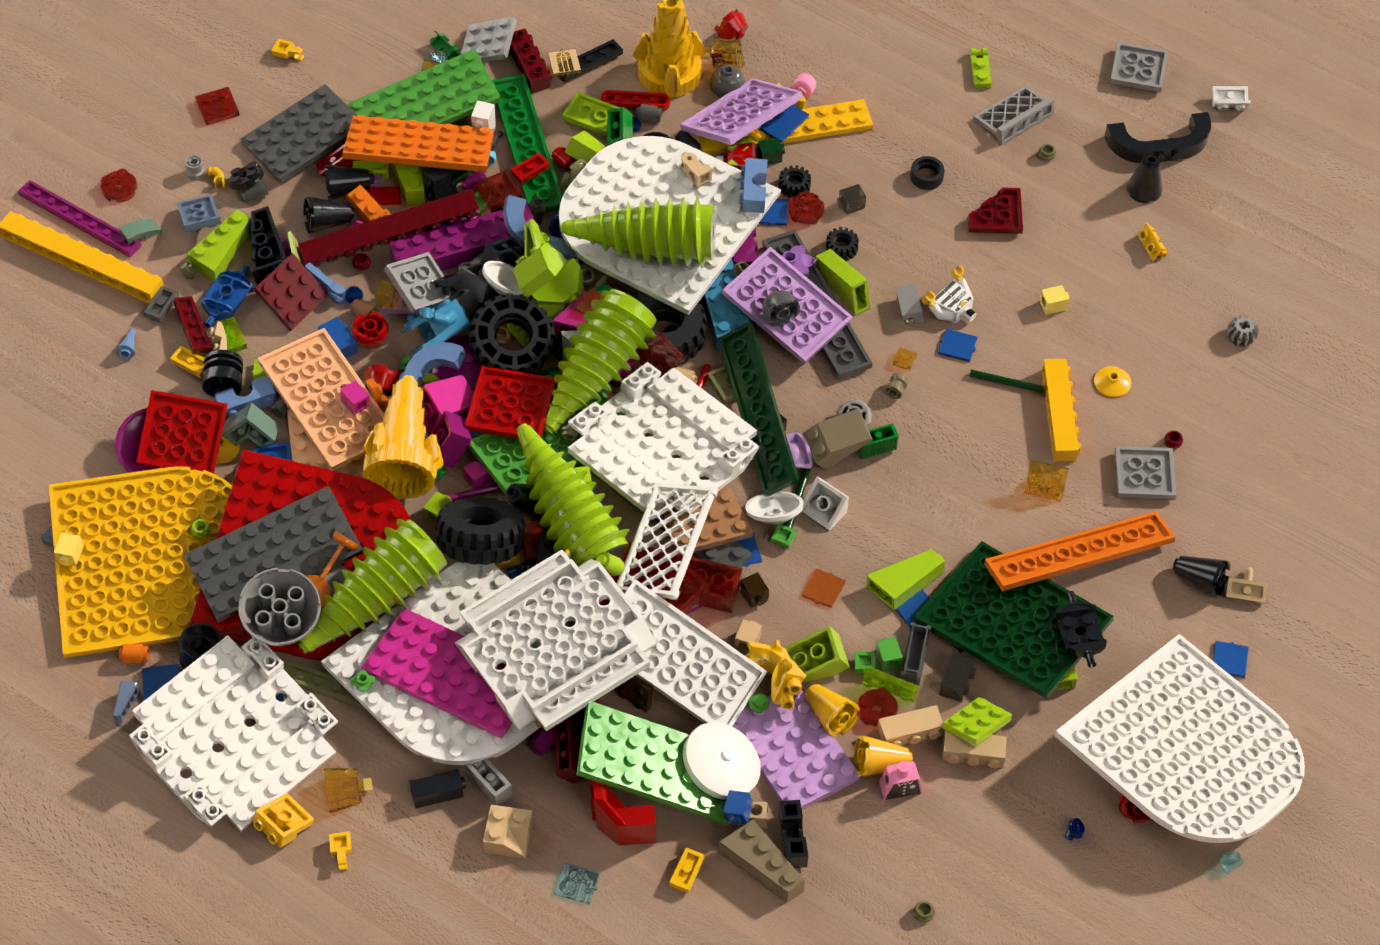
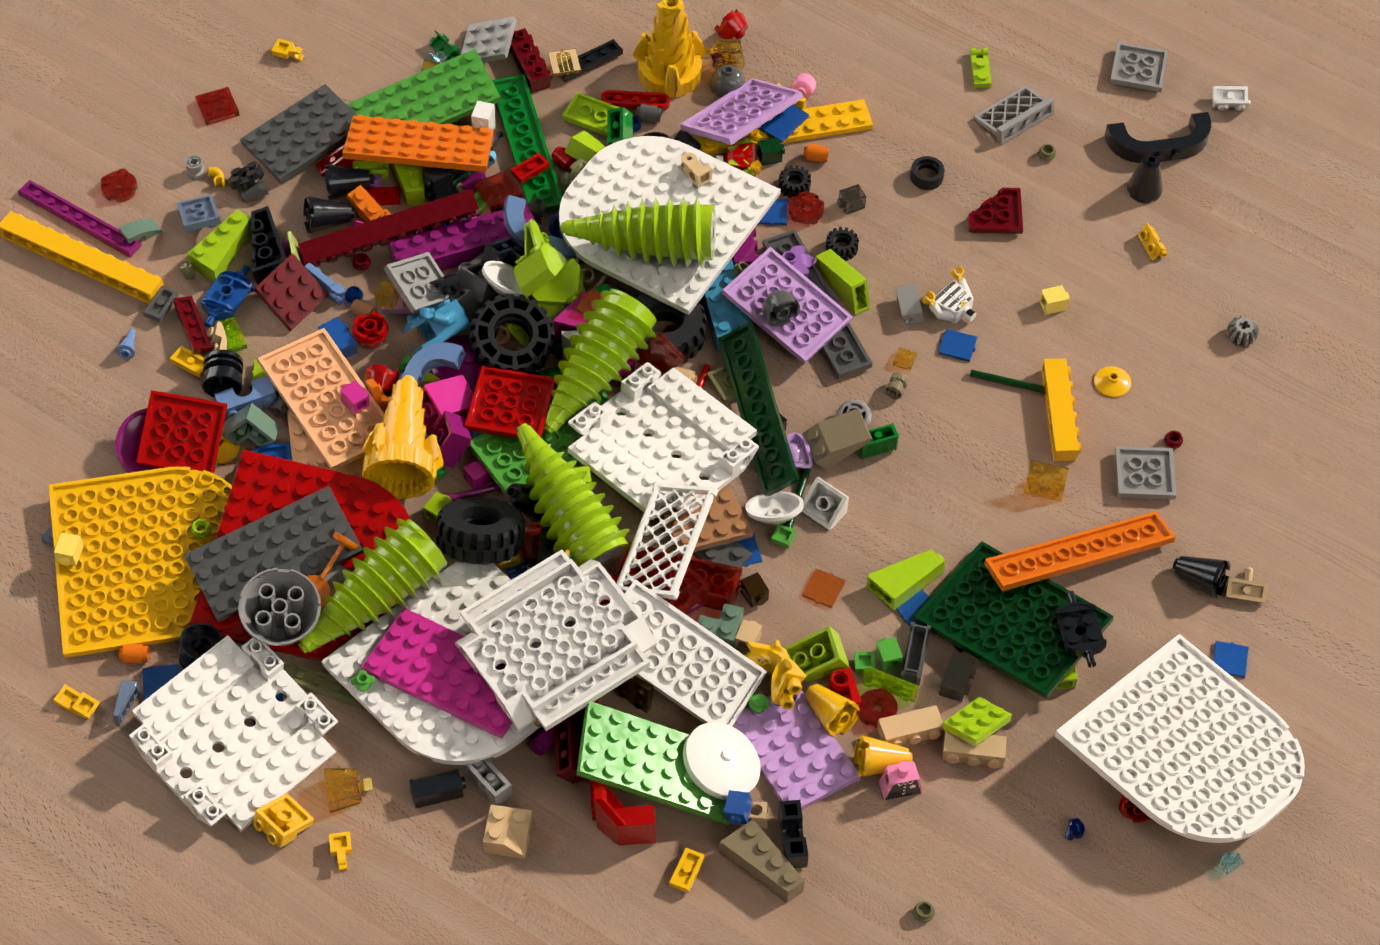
clear light blue piece [554,863,600,904] -> none
olive plate [560,425,579,441] -> none
lime brick [595,552,625,576] -> none
medium blue arch [739,158,767,213] -> none
none -> yellow slope [53,684,100,720]
none -> sand green brick [698,603,744,648]
none -> orange brick [803,143,829,163]
none -> red plate [827,668,862,712]

